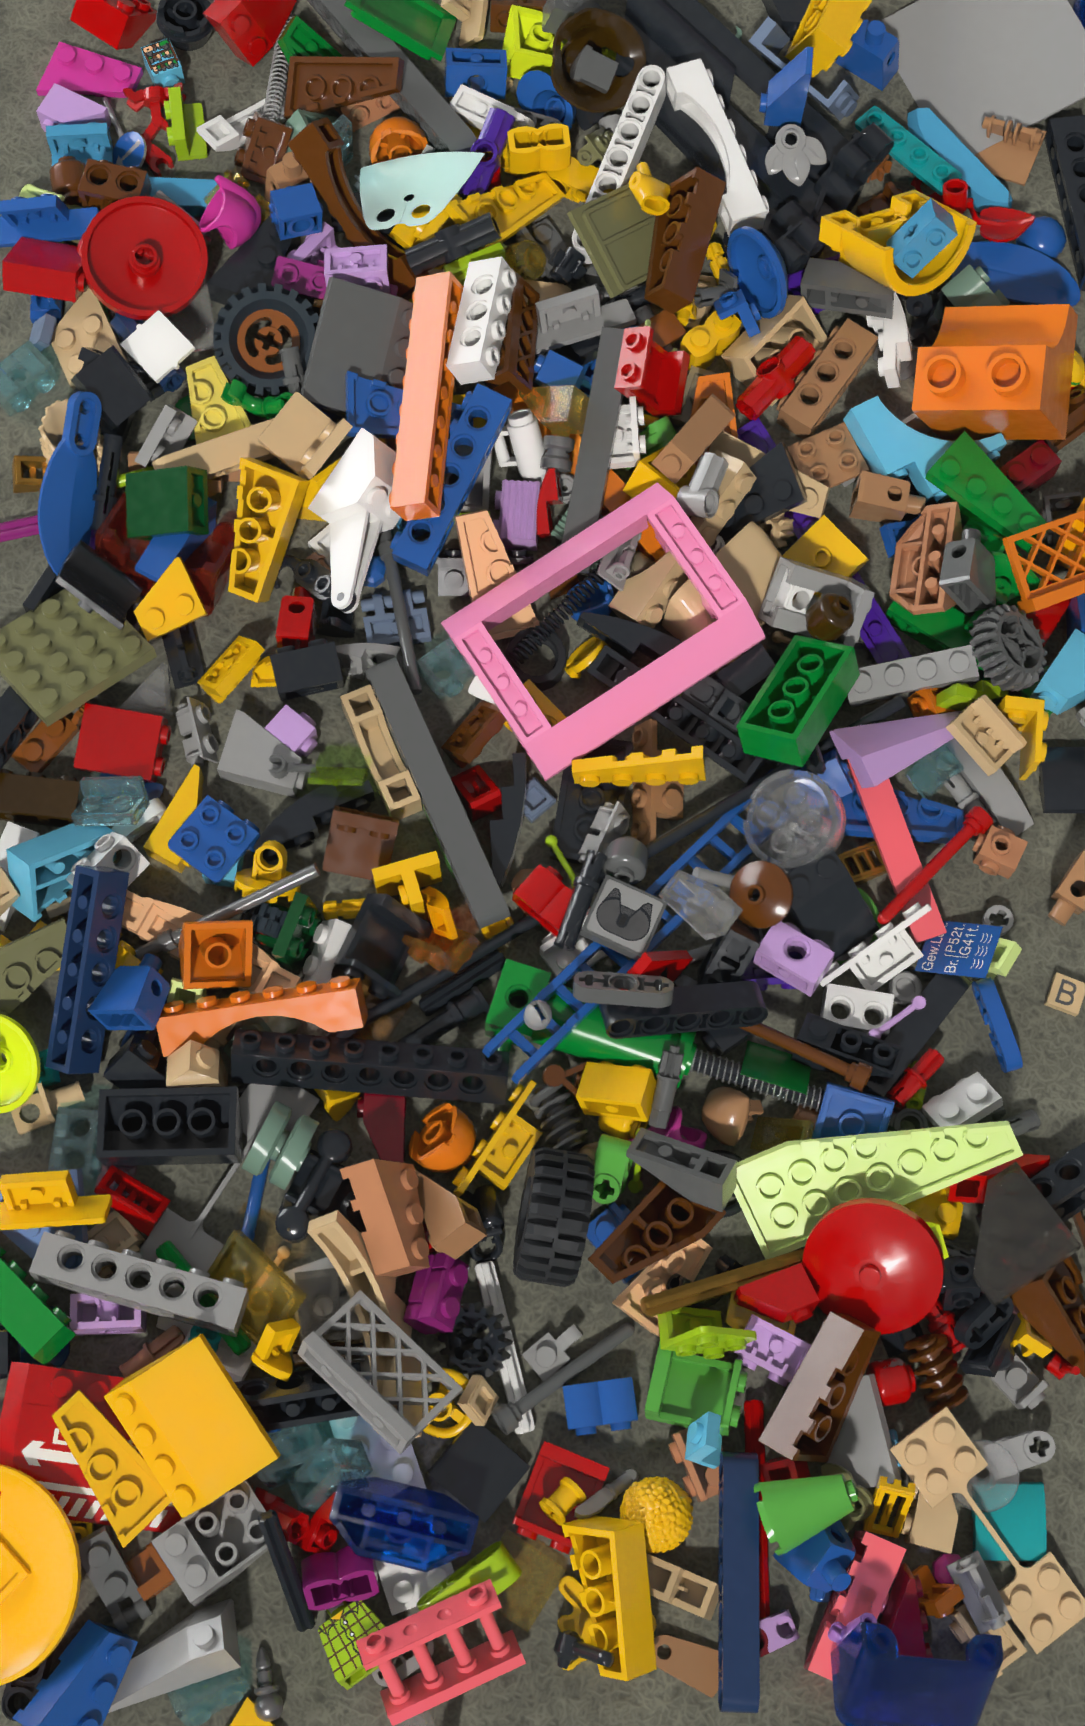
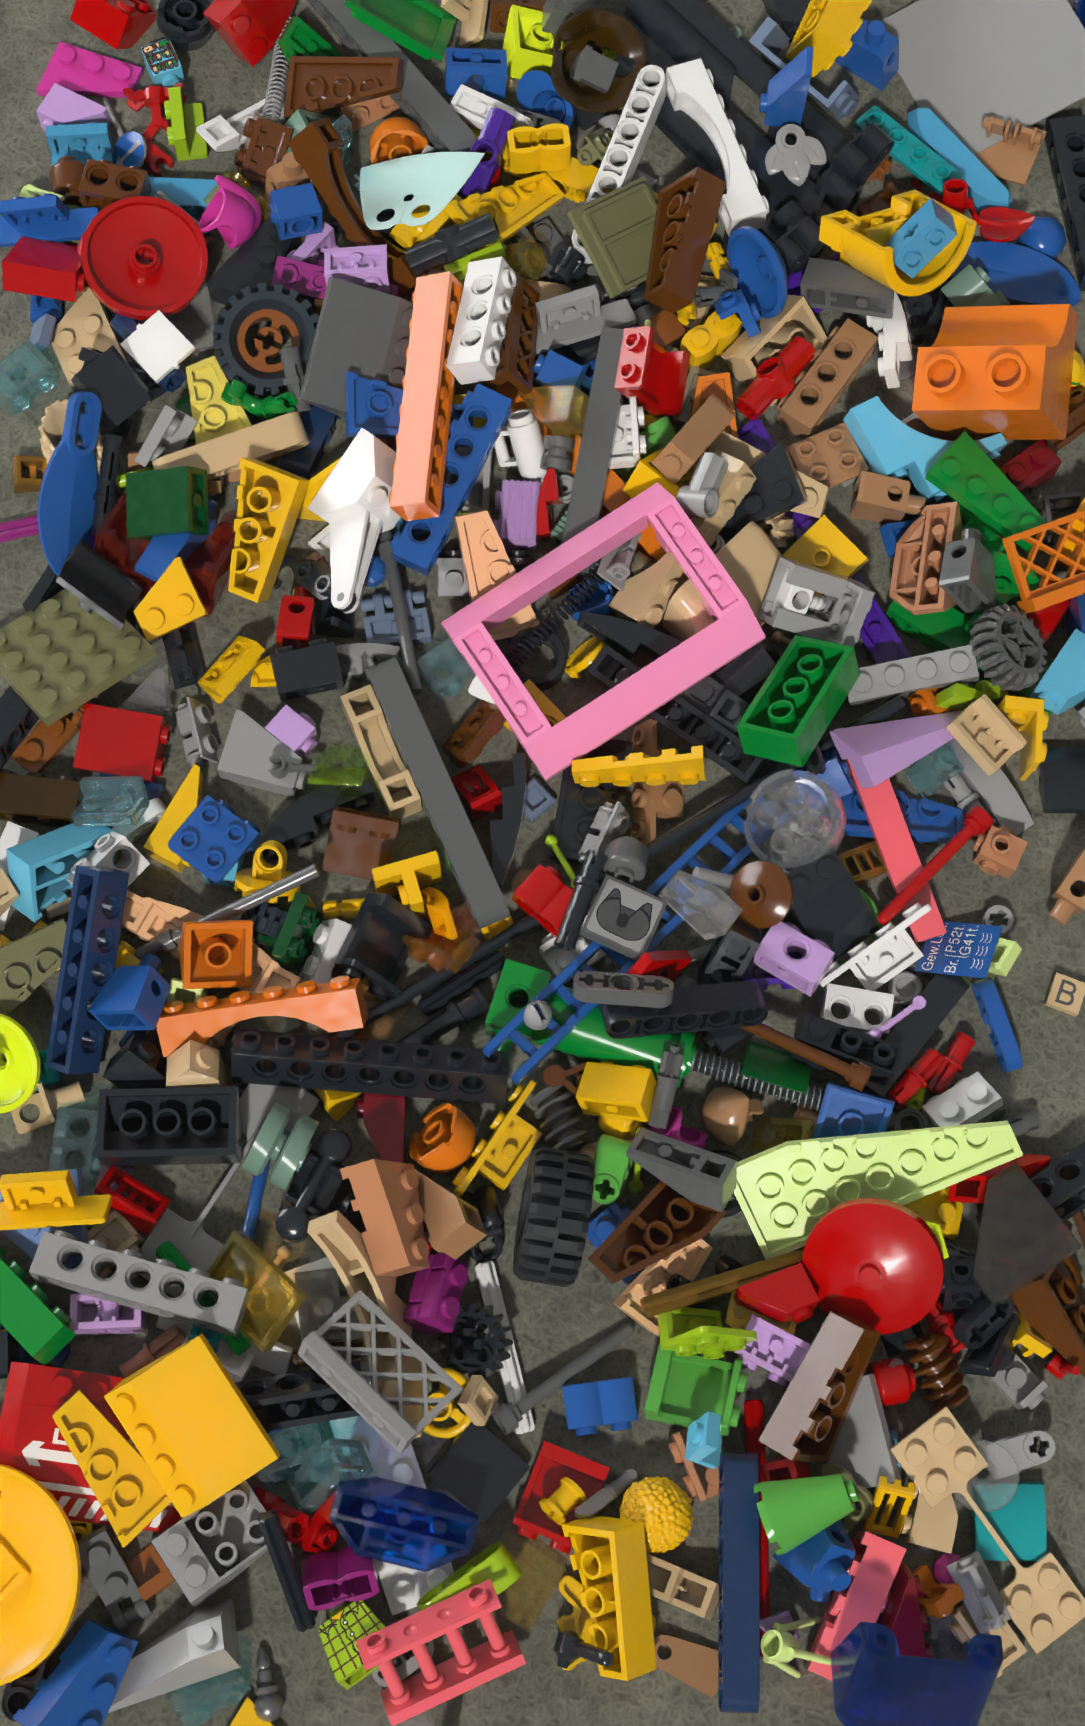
yellow tile [250,1318,301,1381] -> none
tan bracket [258,392,353,480] -> none
light grey plate [521,1324,583,1382] -> none
yellow piece [629,162,670,216] -> none
dark brown head [805,593,854,642] -> none
medium lavender arm [828,1613,877,1648] -> none
none -> yellowish green plant [760,1616,836,1678]
none -> red axle [926,1032,976,1095]

